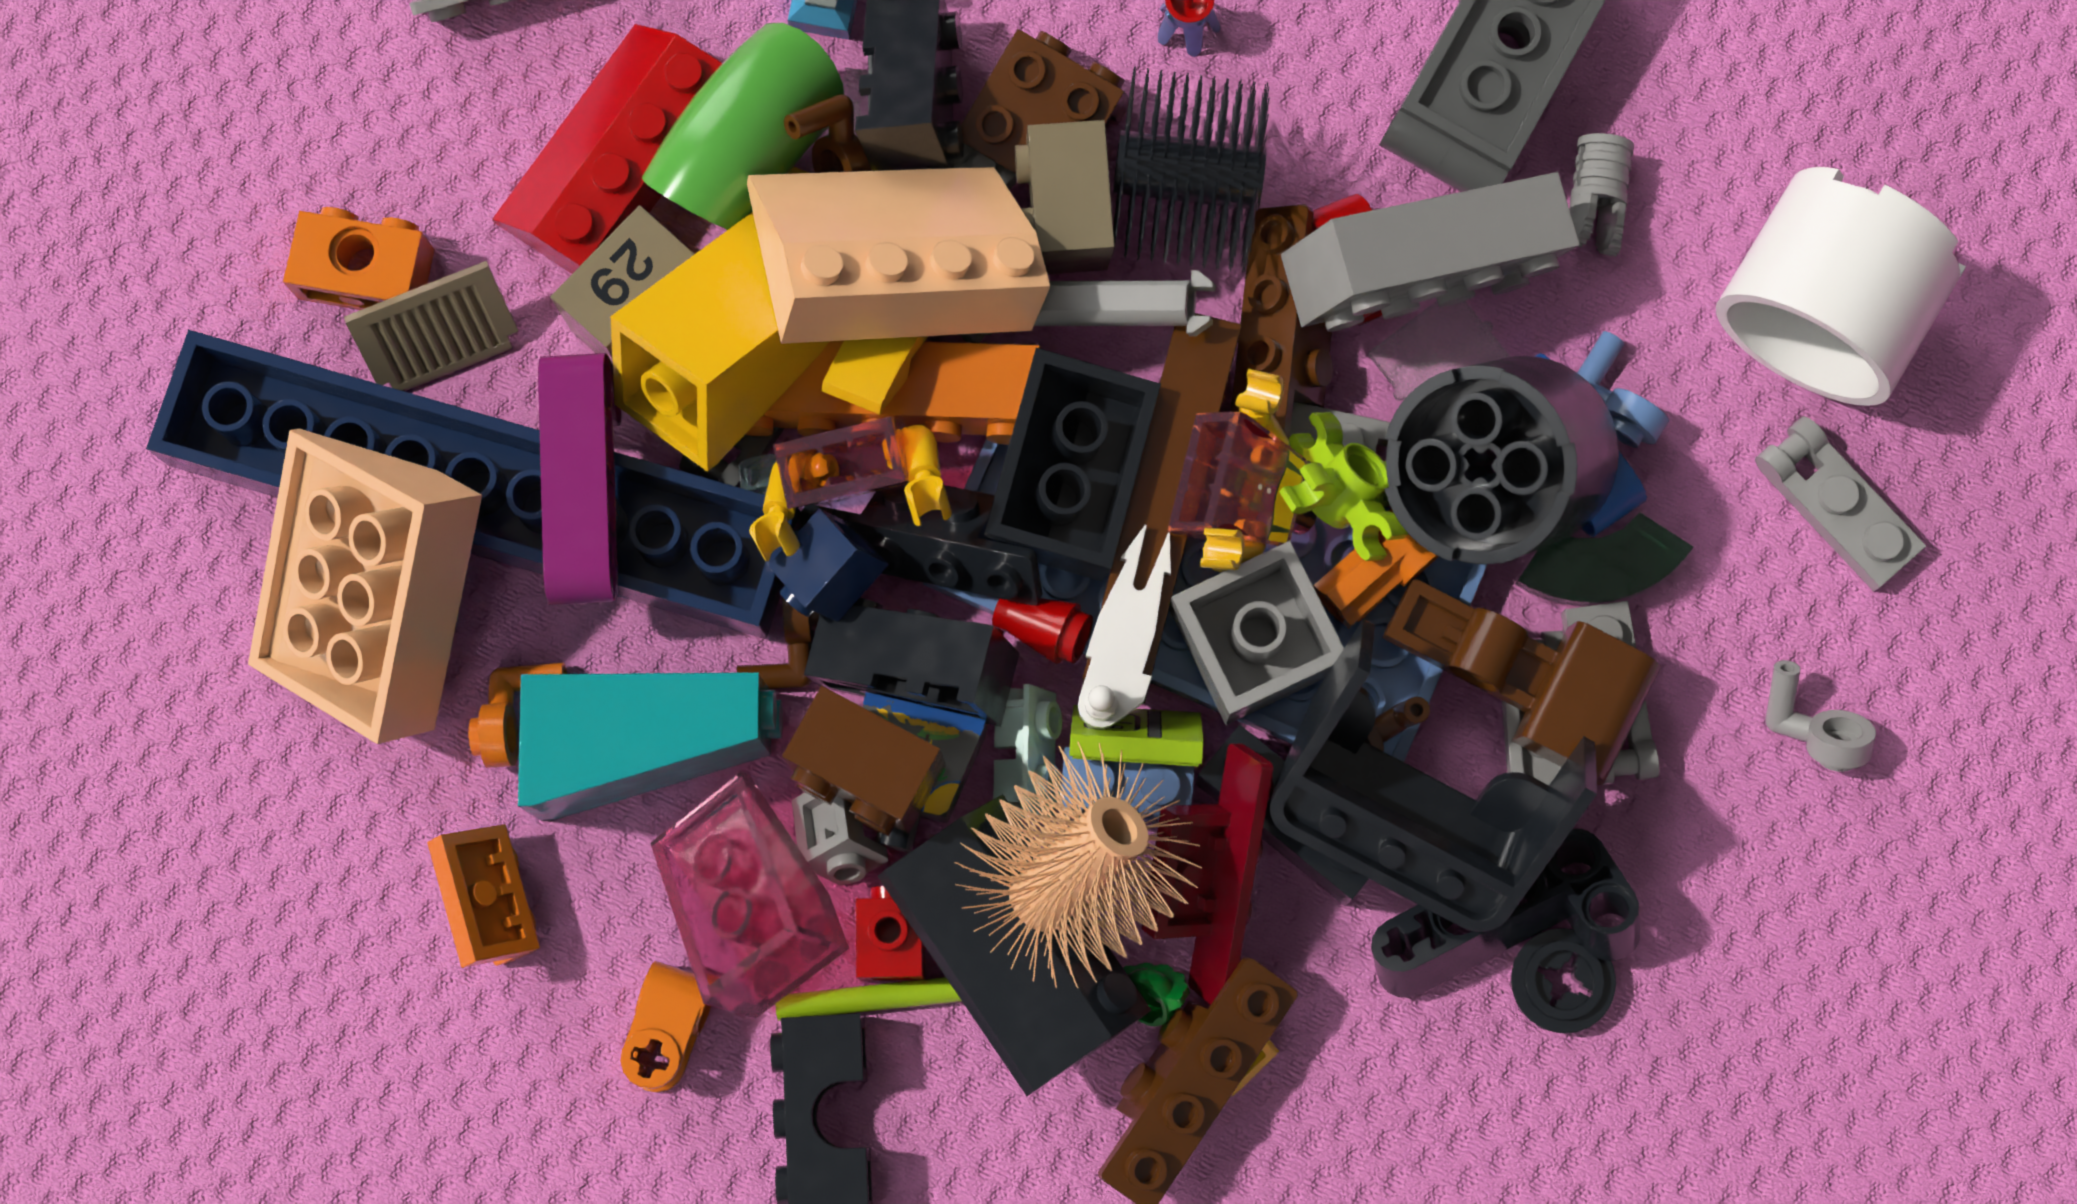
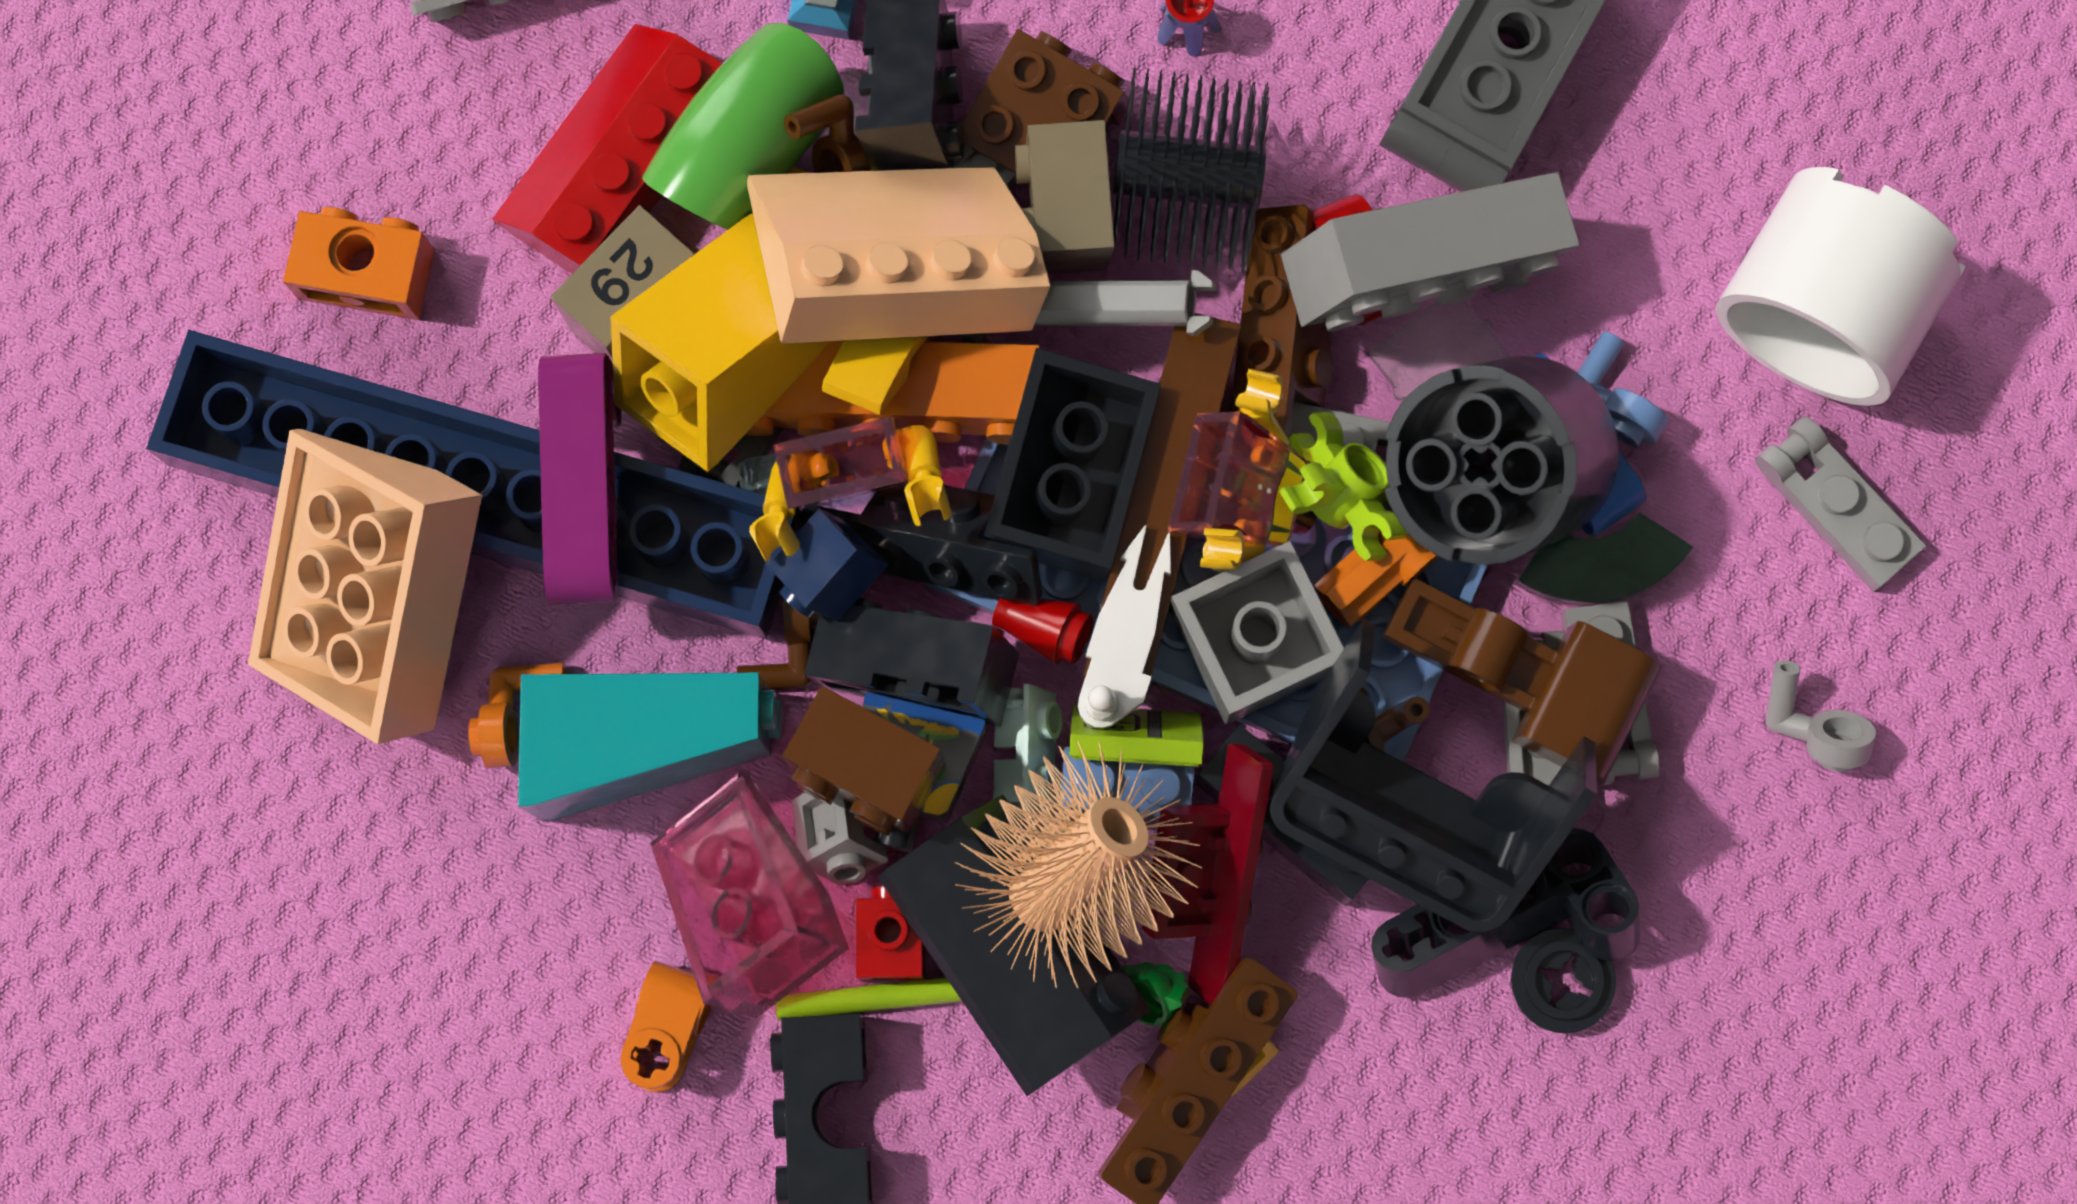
dark tan window [344,261,518,391] -> none
orange bracket [427,824,540,968] -> none
light grey hinge [1569,133,1634,256] -> none

